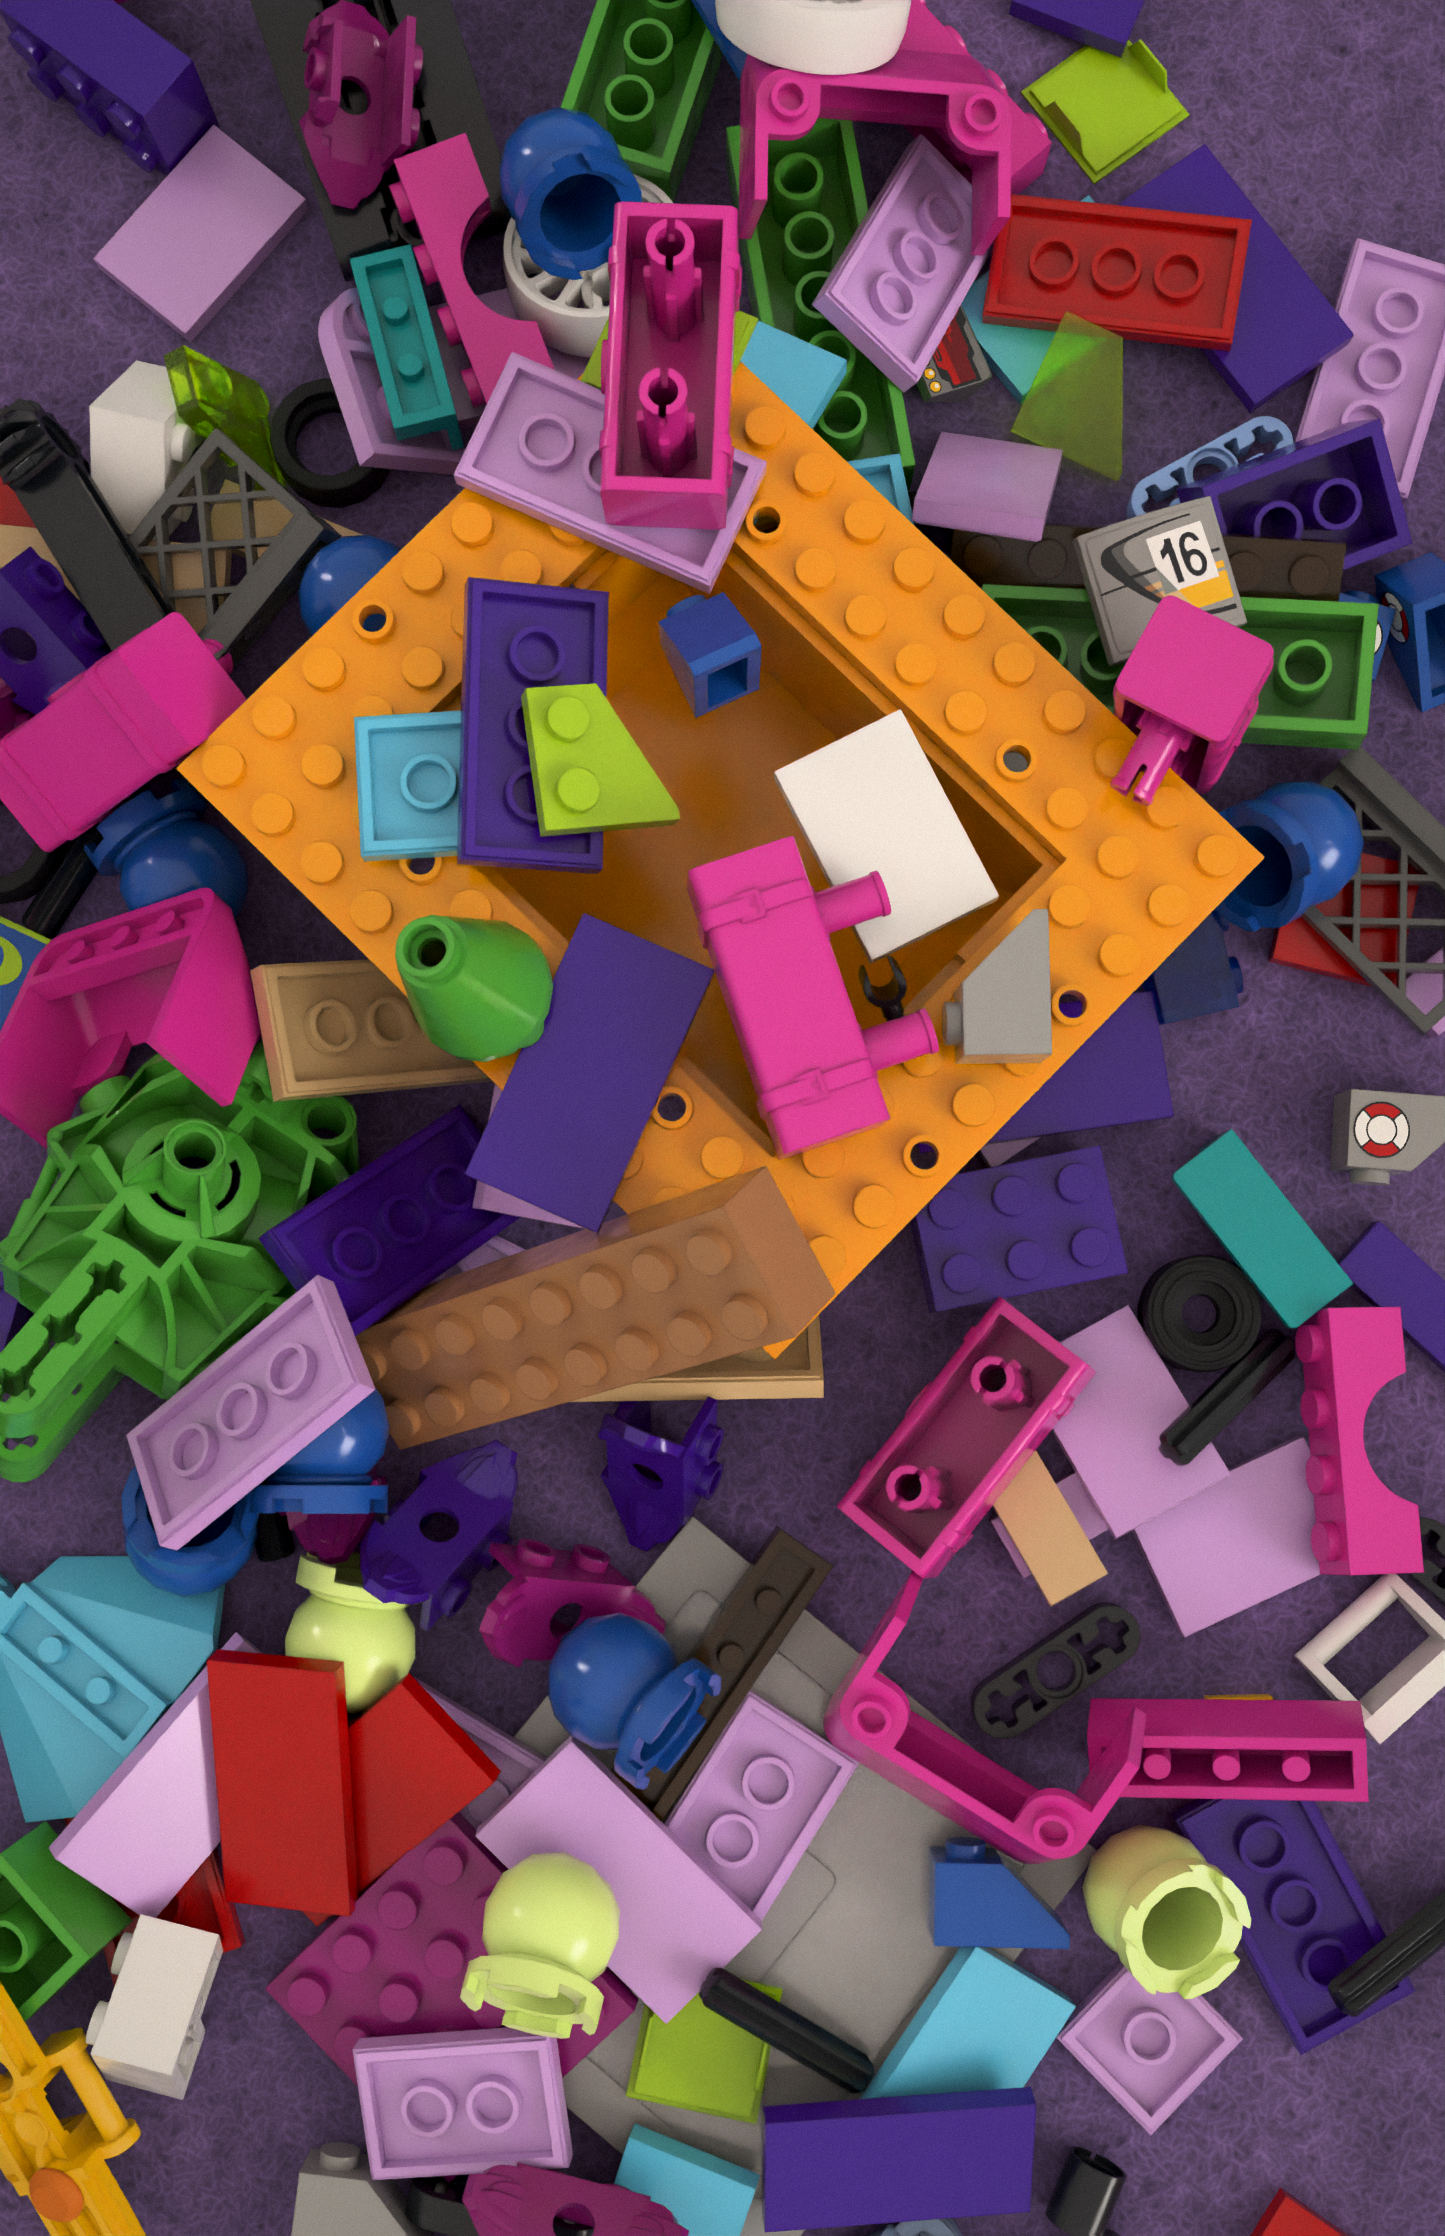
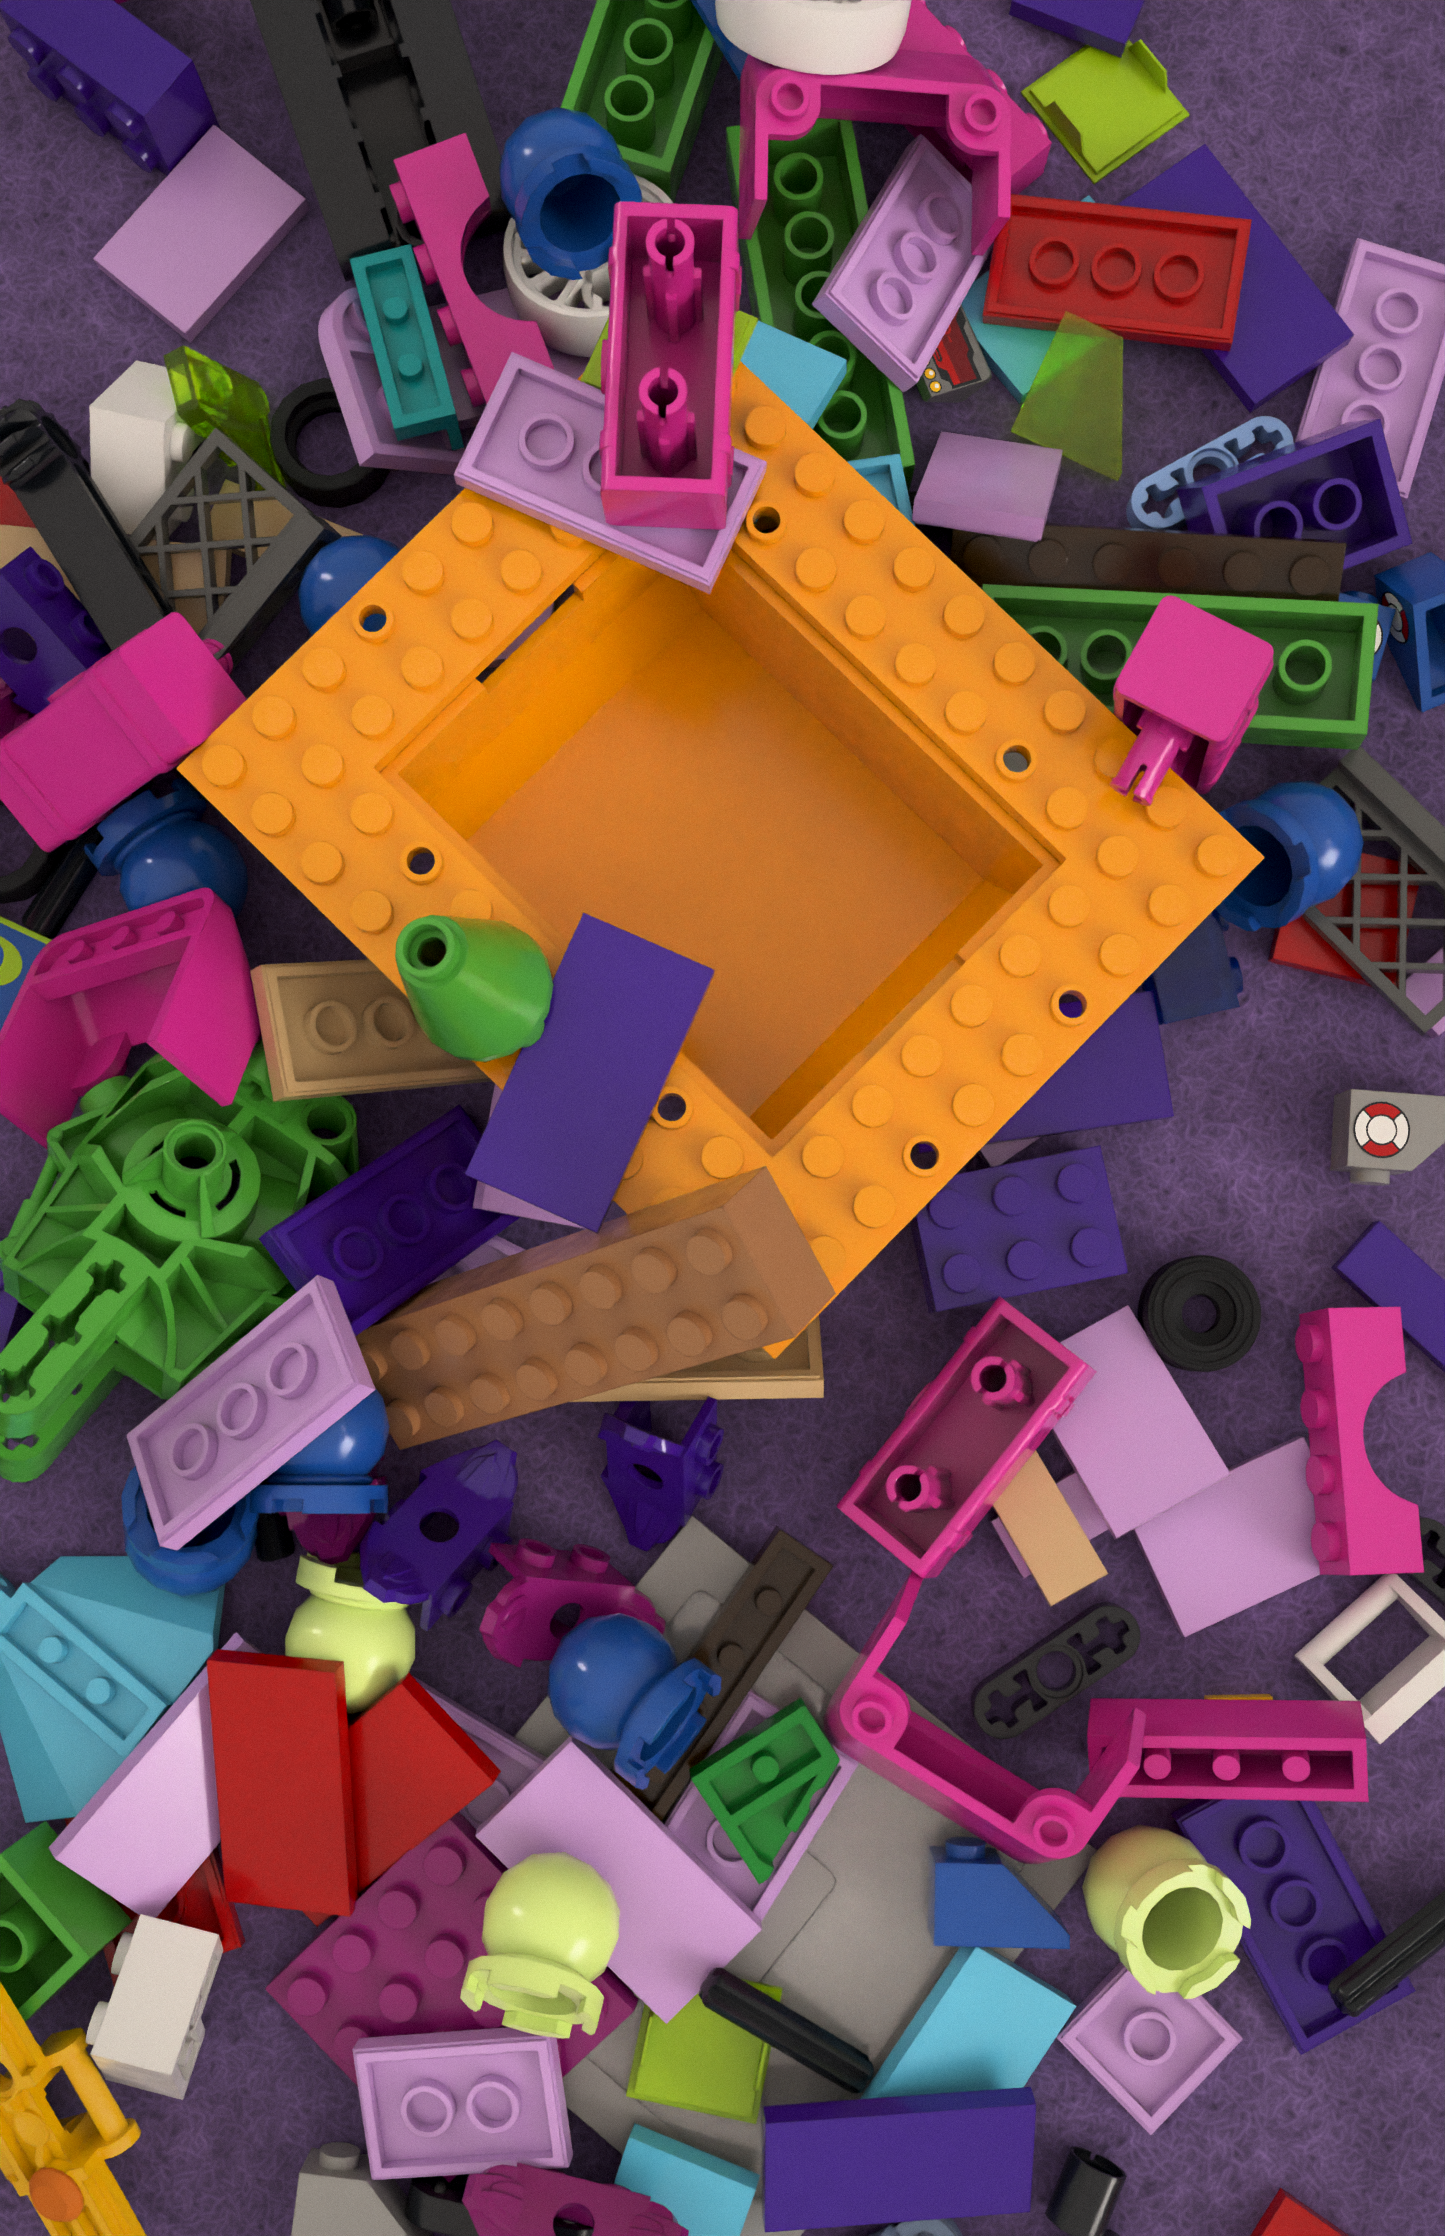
magenta piece [299,0,423,210] -> none
medium azure tile [354,710,461,862] -> none
dark purple tile [457,577,609,874] -> none
lime wing [521,683,680,837] -> none
blue slope [658,592,762,718] -> none
dark pink piece [687,836,939,1160] -> none
white tile [774,709,999,964] -> none
black hand [859,956,907,1021] -> none
light grey slope [942,909,1052,1064] -> none
slope [1072,496,1247,667] -> none
black axle [1159,1329,1295,1466] -> none
teal panel [1171,1129,1354,1328] -> none
none -> green wing [689,1697,840,1885]

